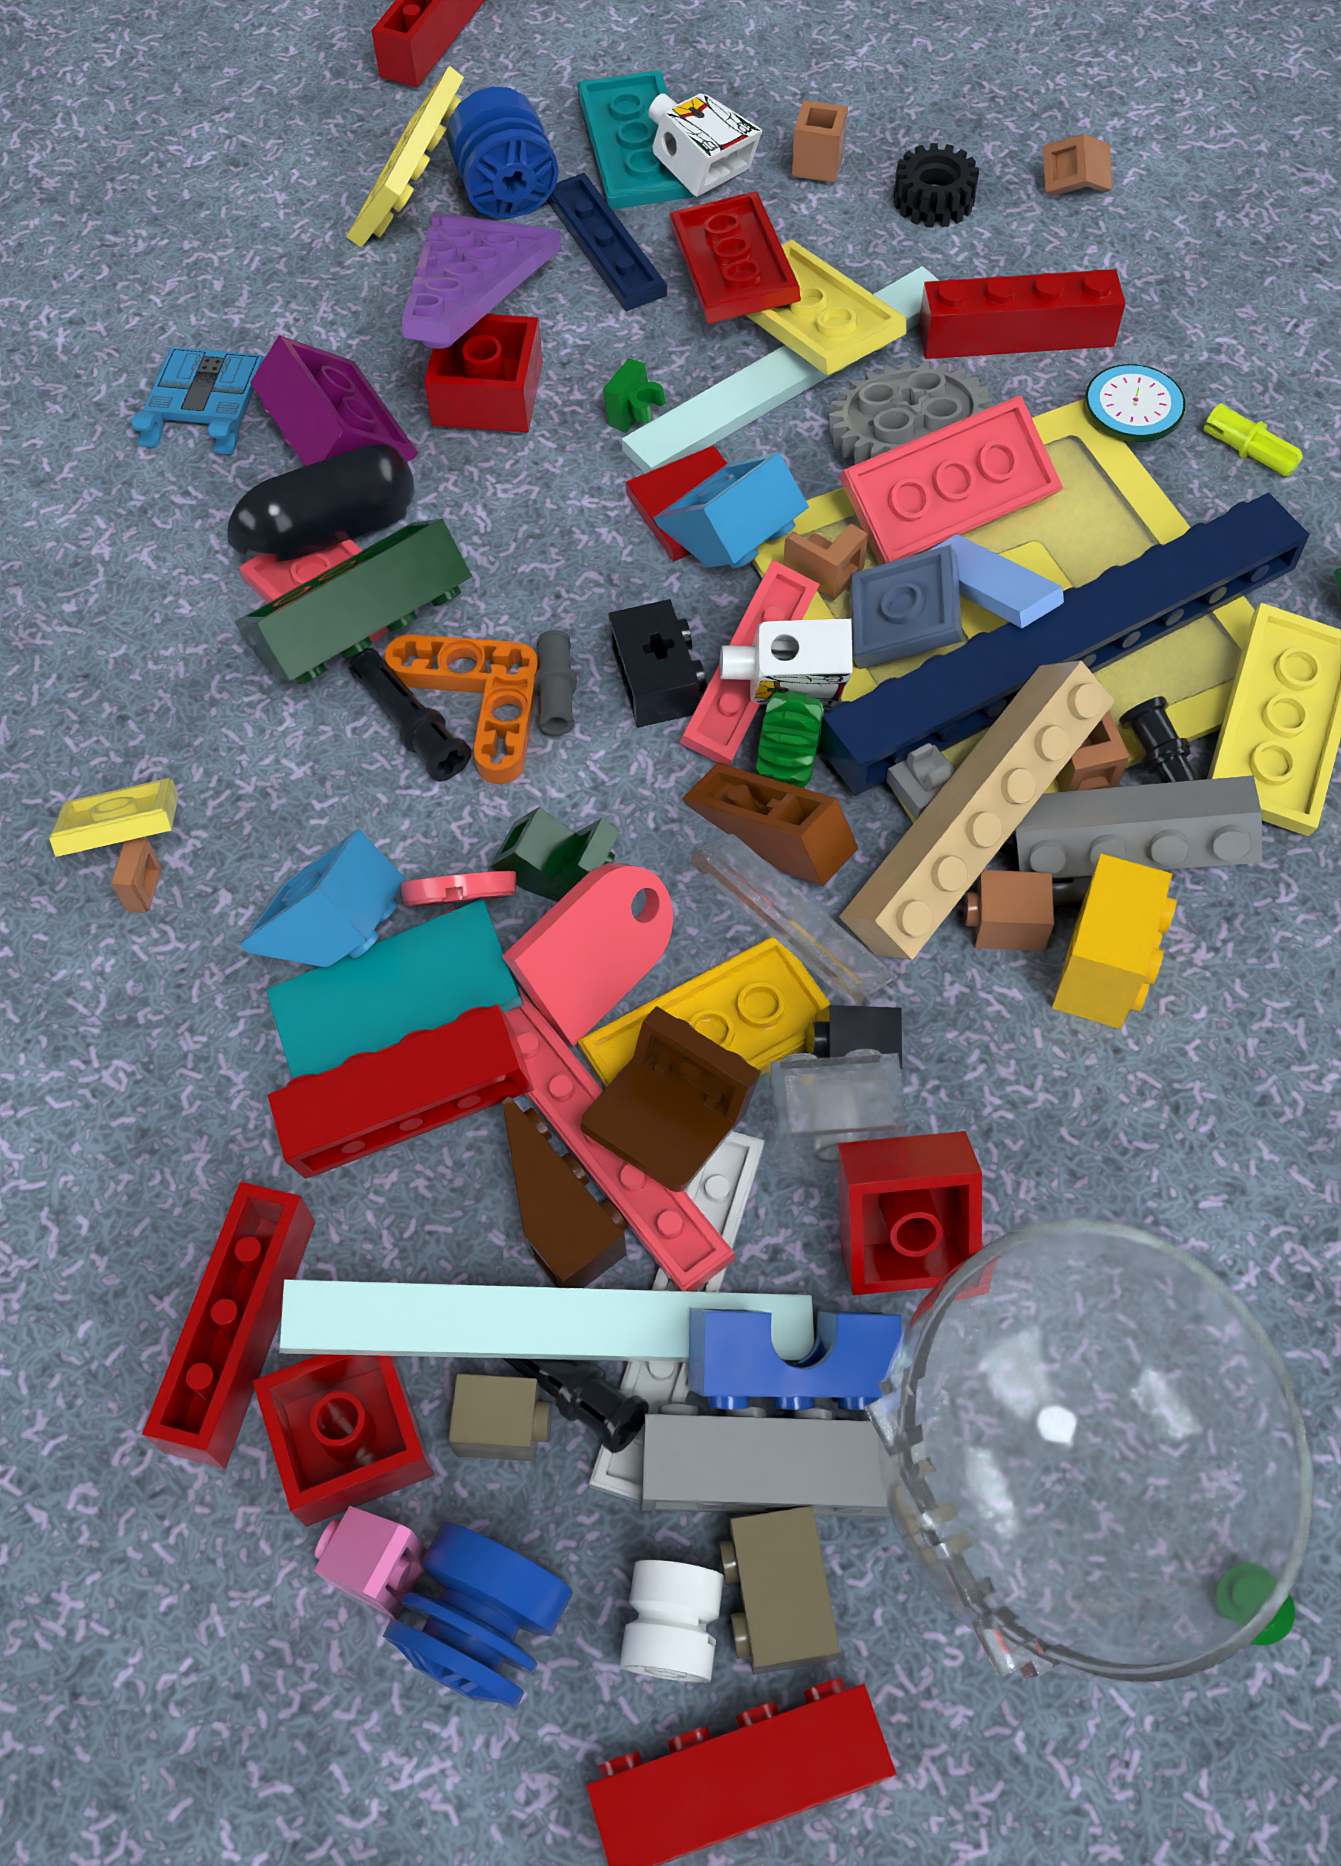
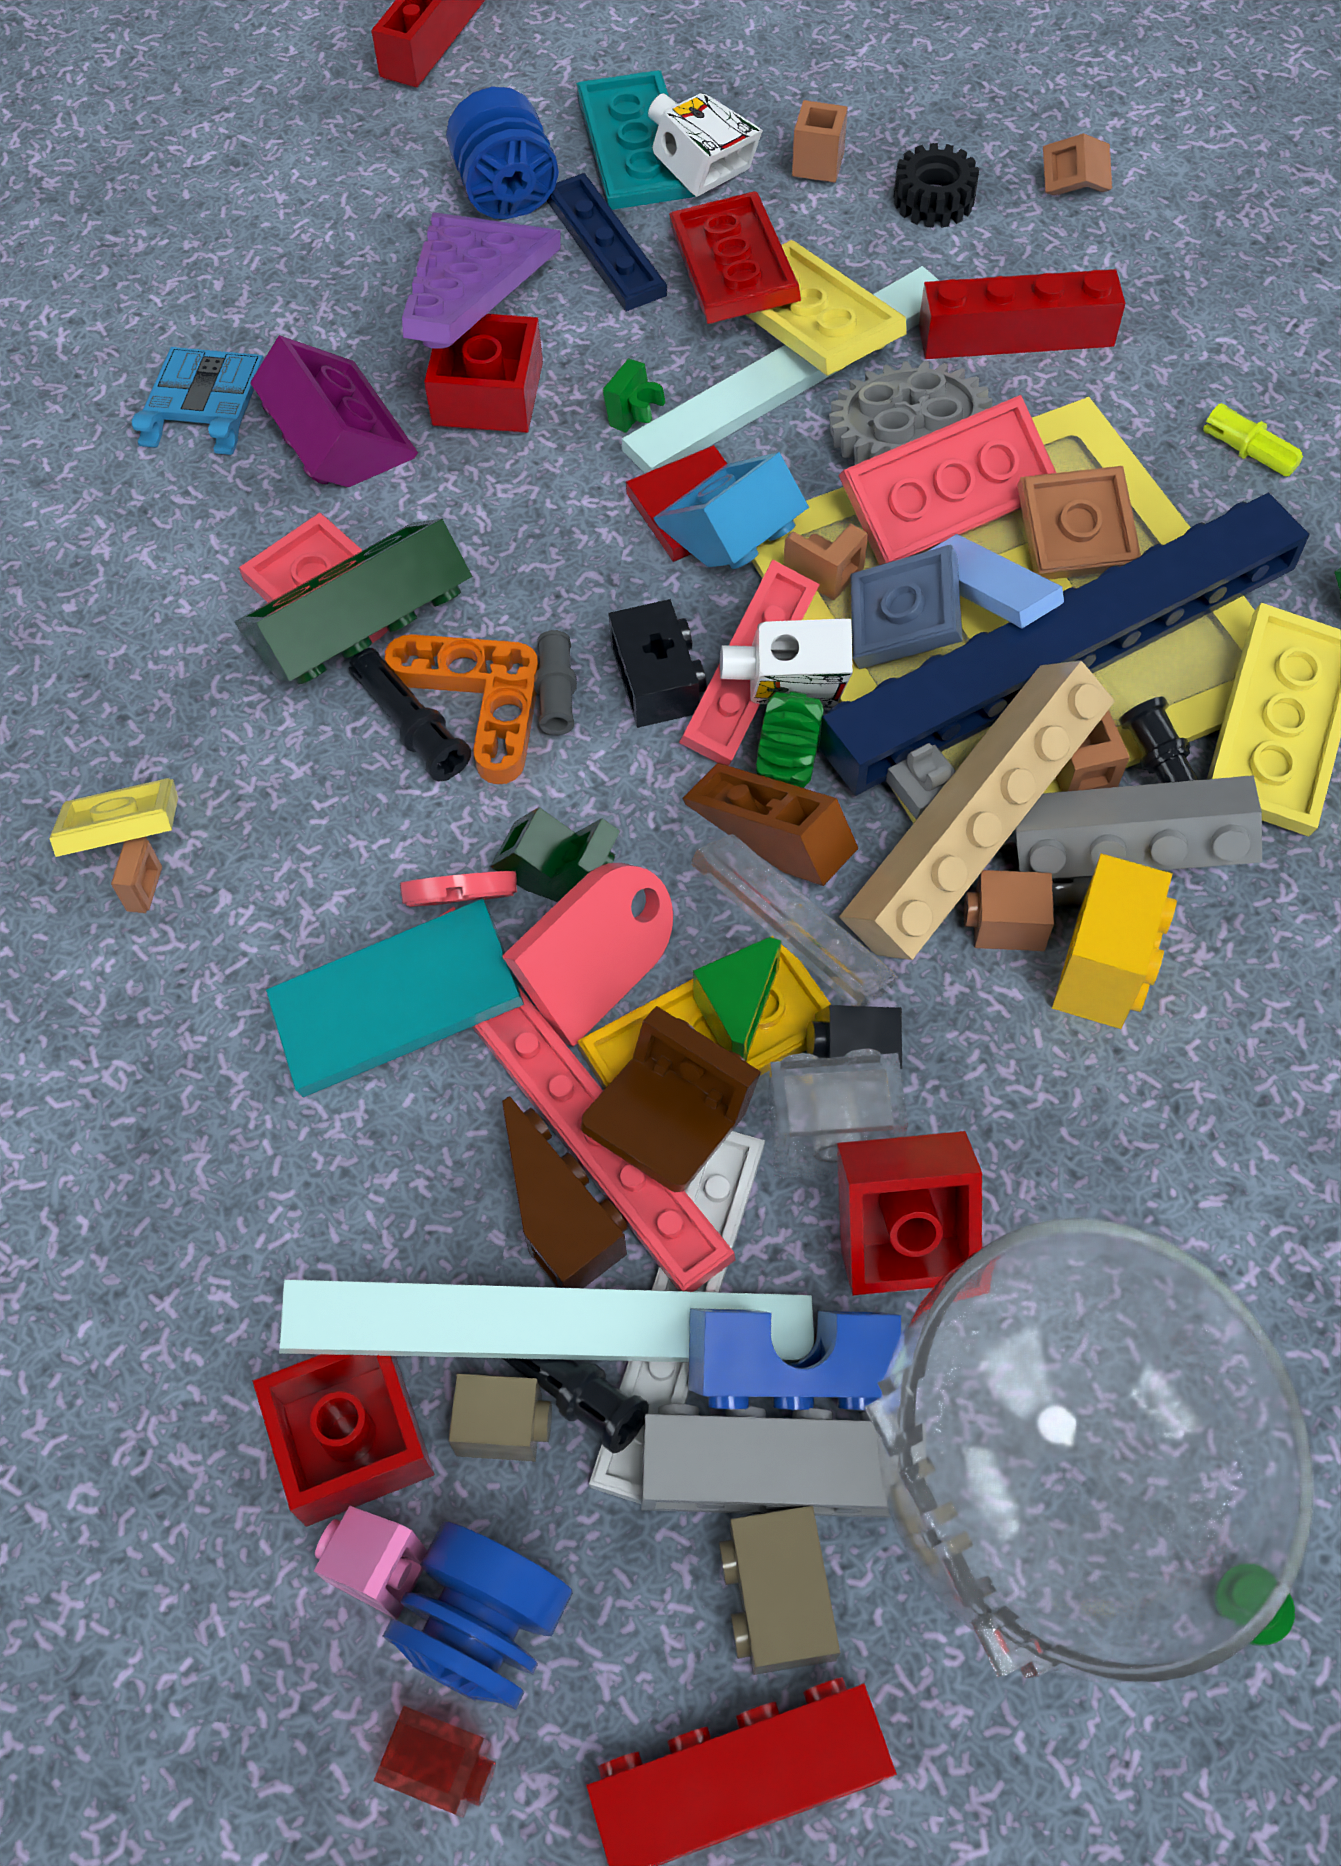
red brick [142,1181,316,1469] -> none
black brick [227,444,414,561] -> none
dark azure slope [239,828,406,968] -> none
red brick [267,1004,534,1179] -> none
light yellow plate [346,66,464,247] -> none
white wheel [620,1560,724,1683] -> none
piece [1084,364,1186,442] -> none
none -> clear red brick [374,1705,496,1818]
none -> green slope [693,937,781,1060]
none -> nougat tile [1017,466,1141,580]

